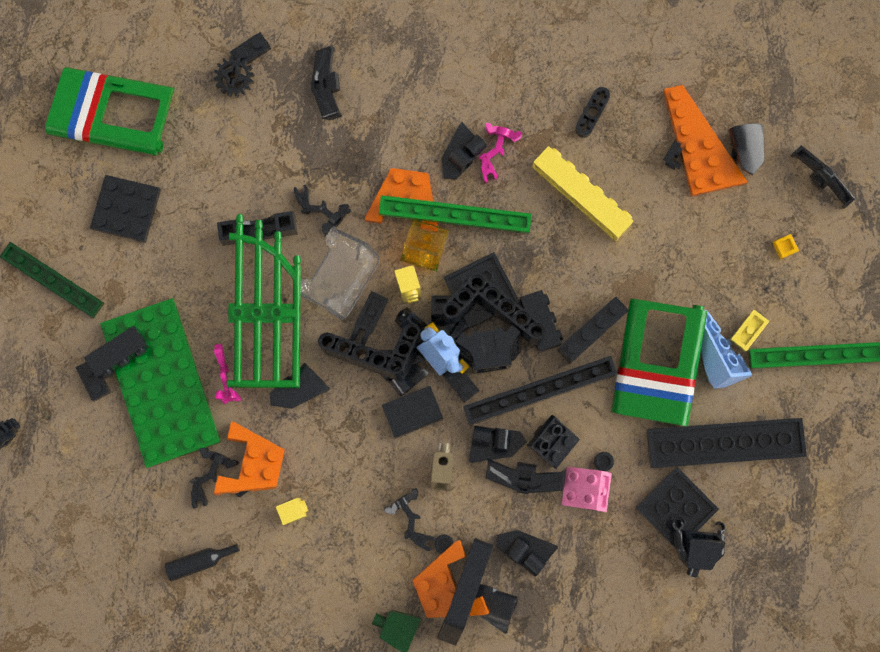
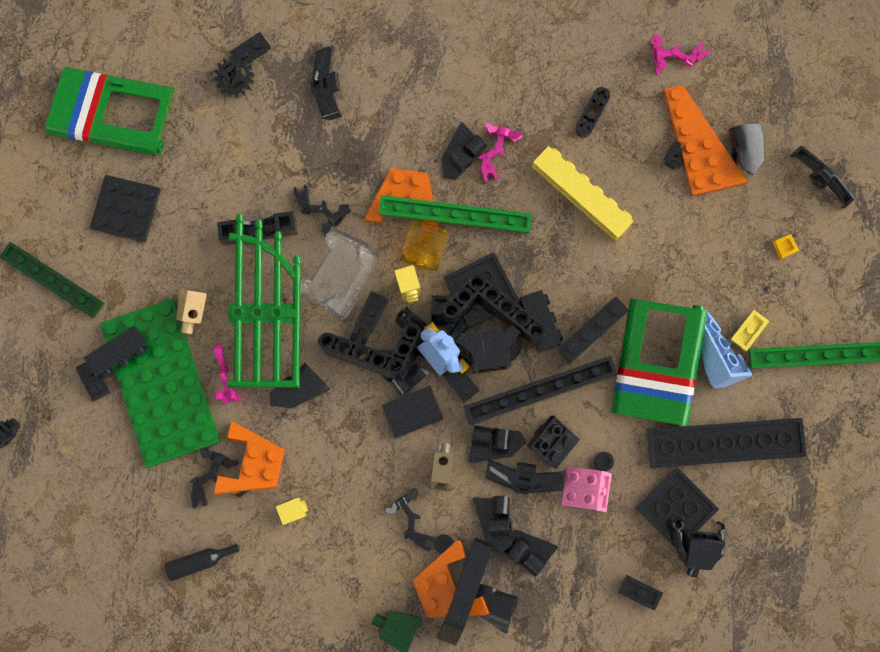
none -> tan torso [176,289,207,334]
none -> black panel [473,496,512,553]
none -> black plate [618,575,663,611]
none -> dark pink piece [650,34,711,75]

